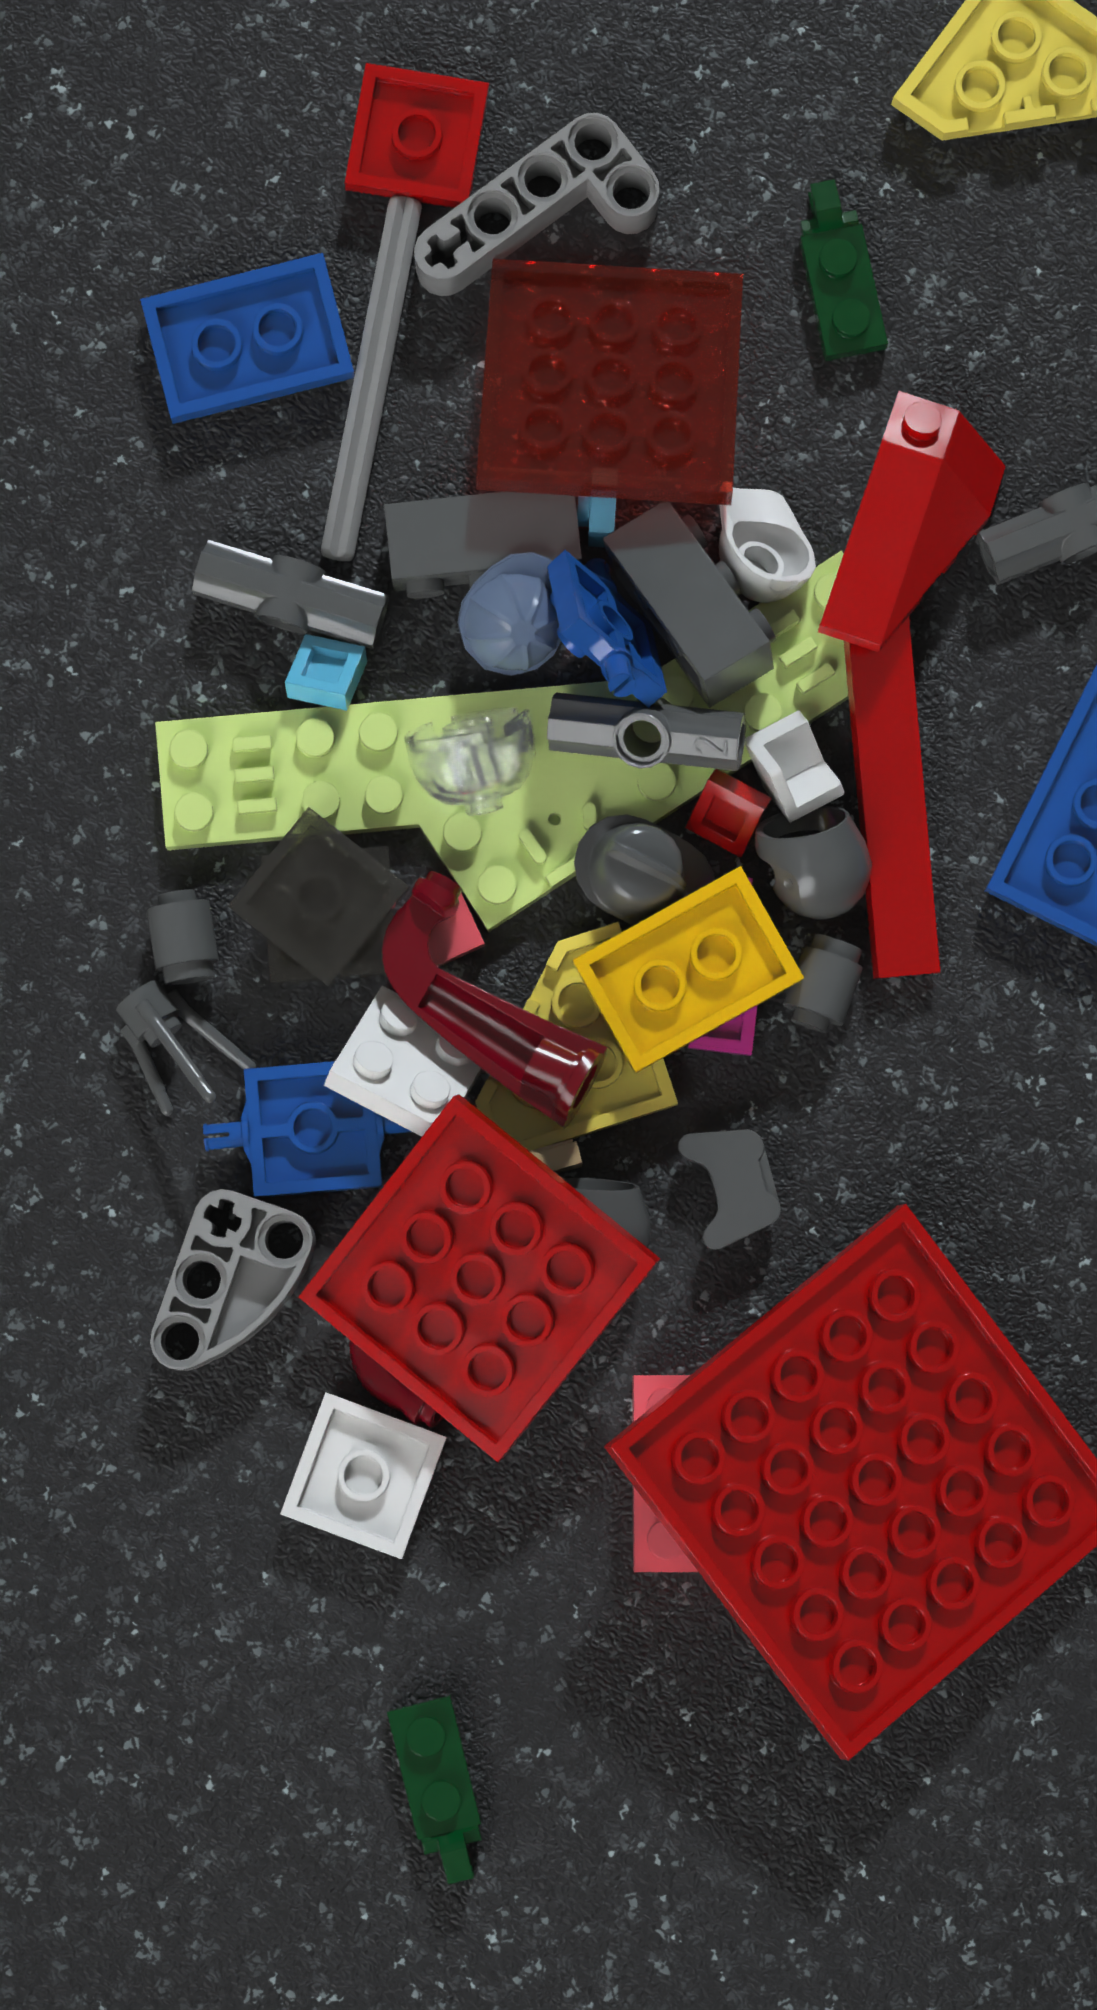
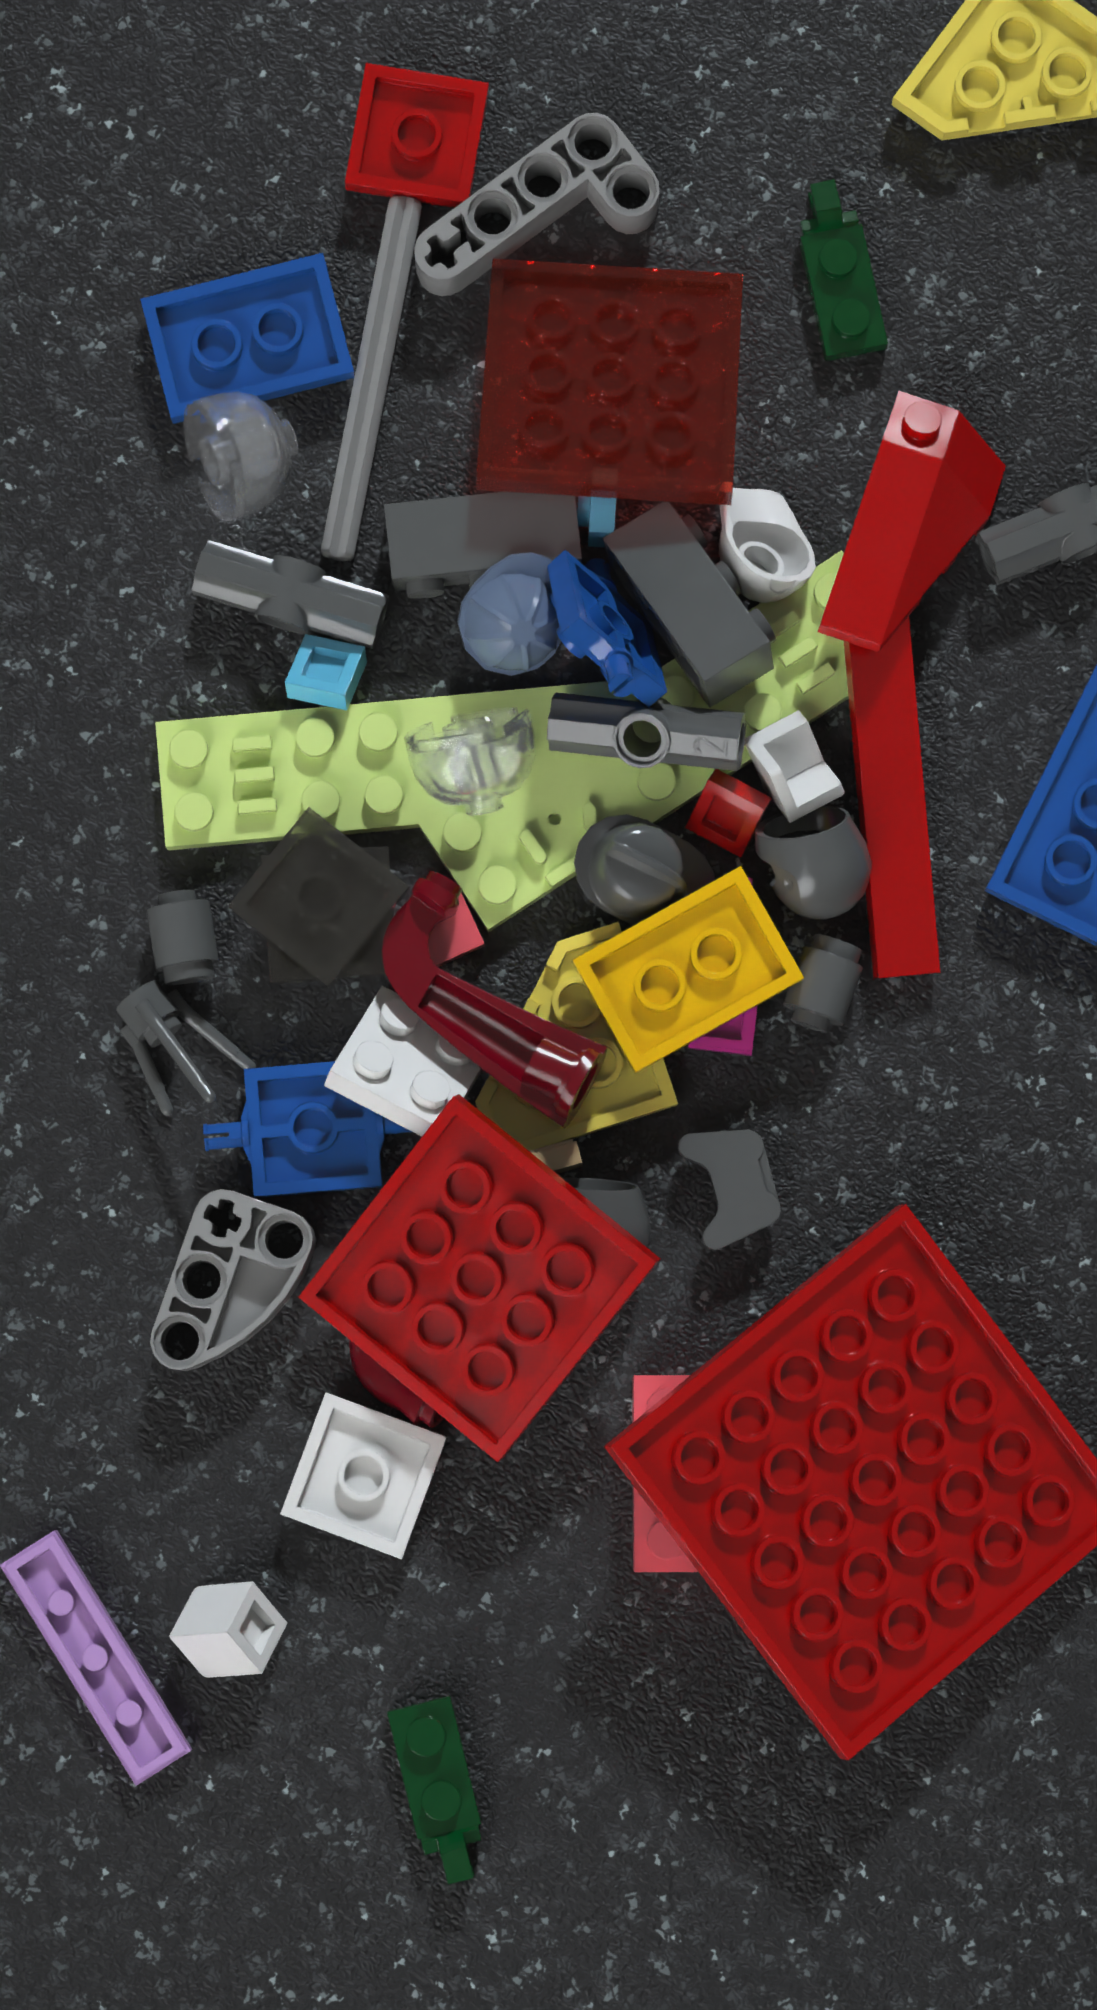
none -> lavender tile [0,1530,193,1786]
none -> white panel [169,1581,287,1678]
none -> clear cylinder [183,392,298,522]

